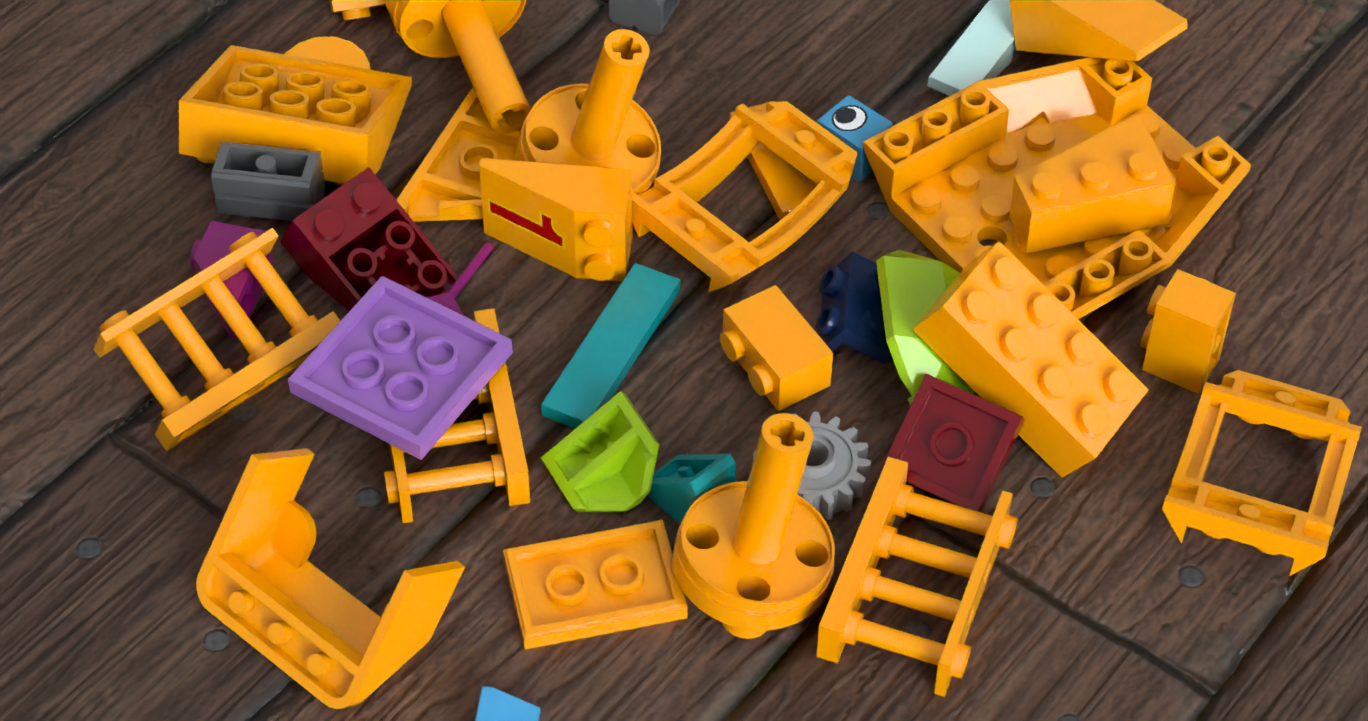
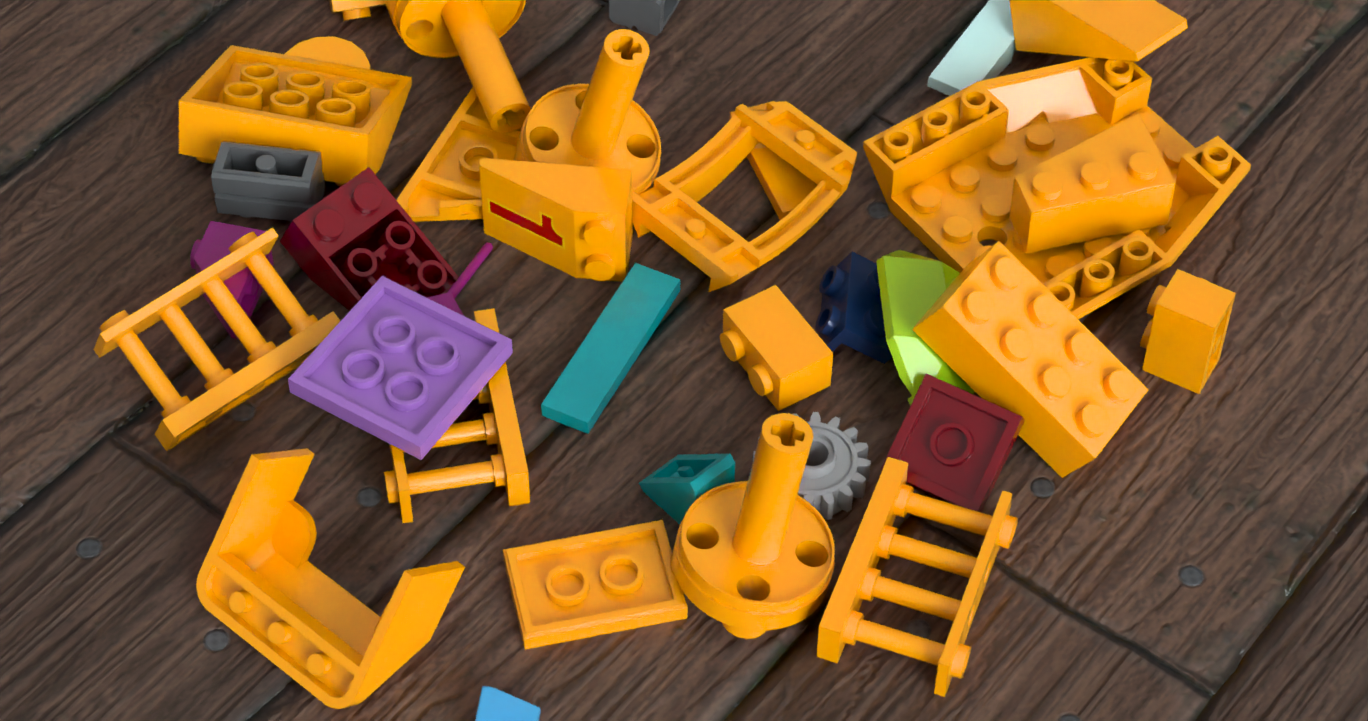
lime slope [541,391,659,512] -> none
dark azure brick [817,95,893,183] -> none
light orange wedge [1162,370,1362,576] -> none

